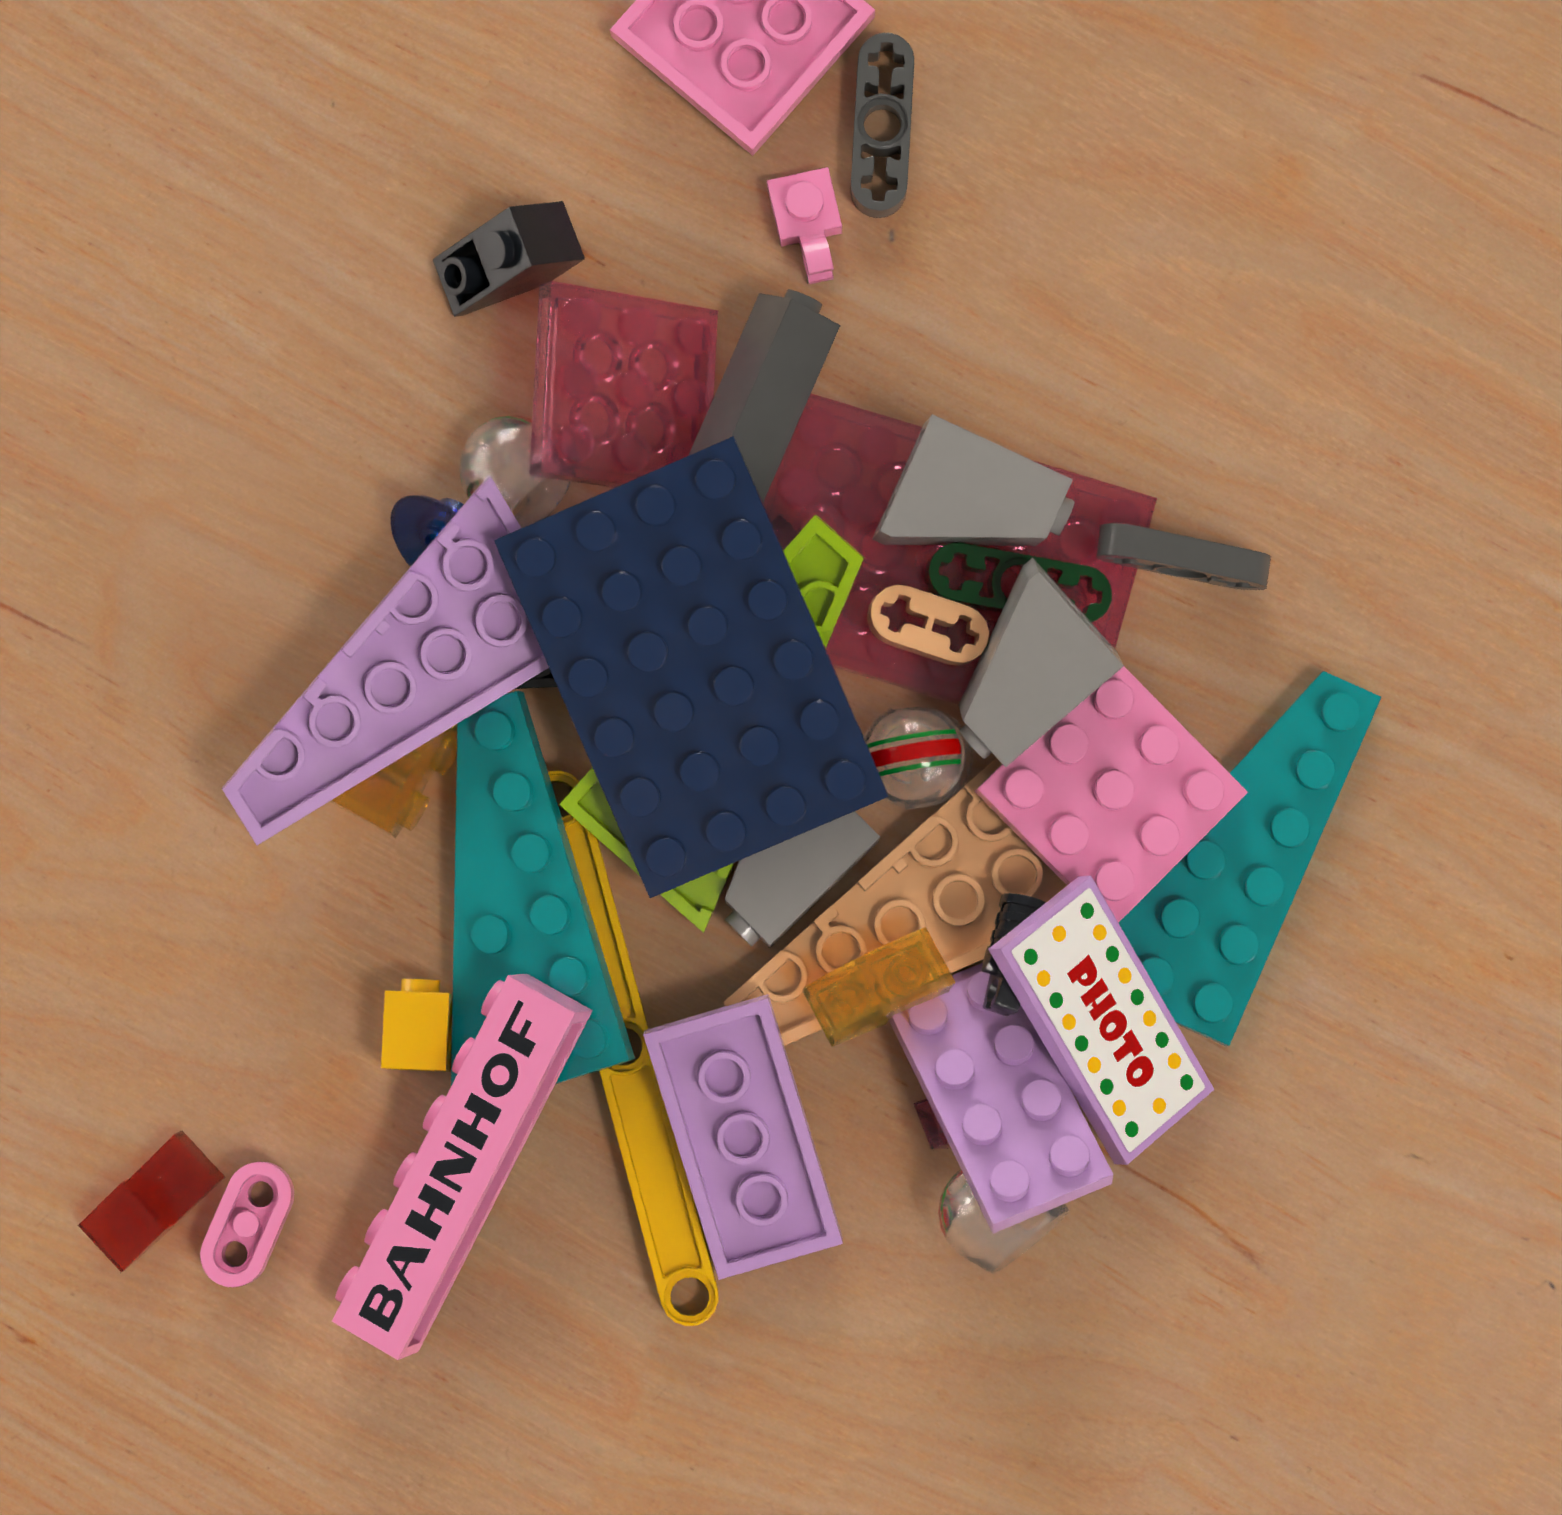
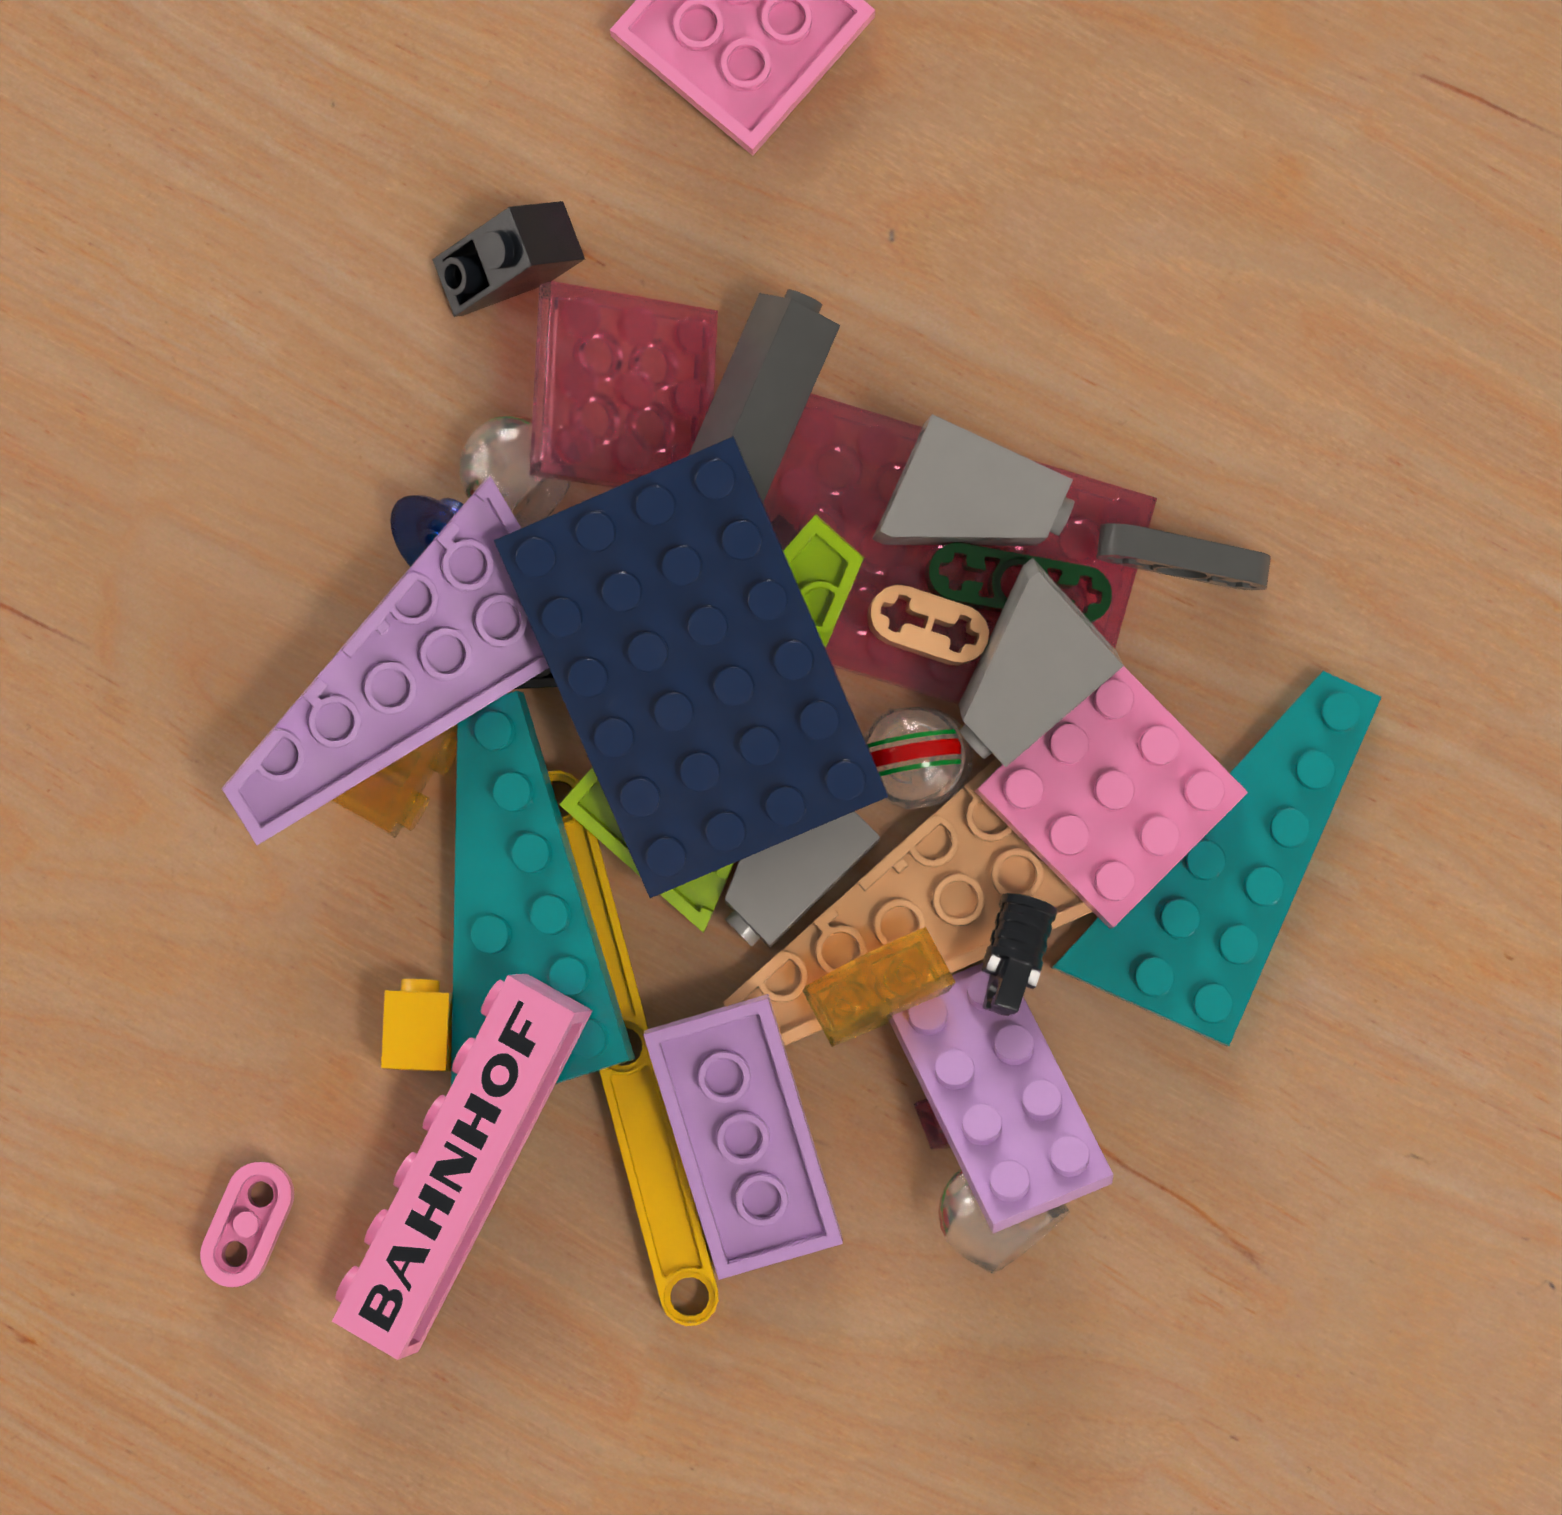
clear red slope [78,1131,225,1273] -> none
bright pink plate [767,167,842,284] -> none
dark grey beam [850,33,914,218] -> none
tile [988,876,1215,1165] -> none

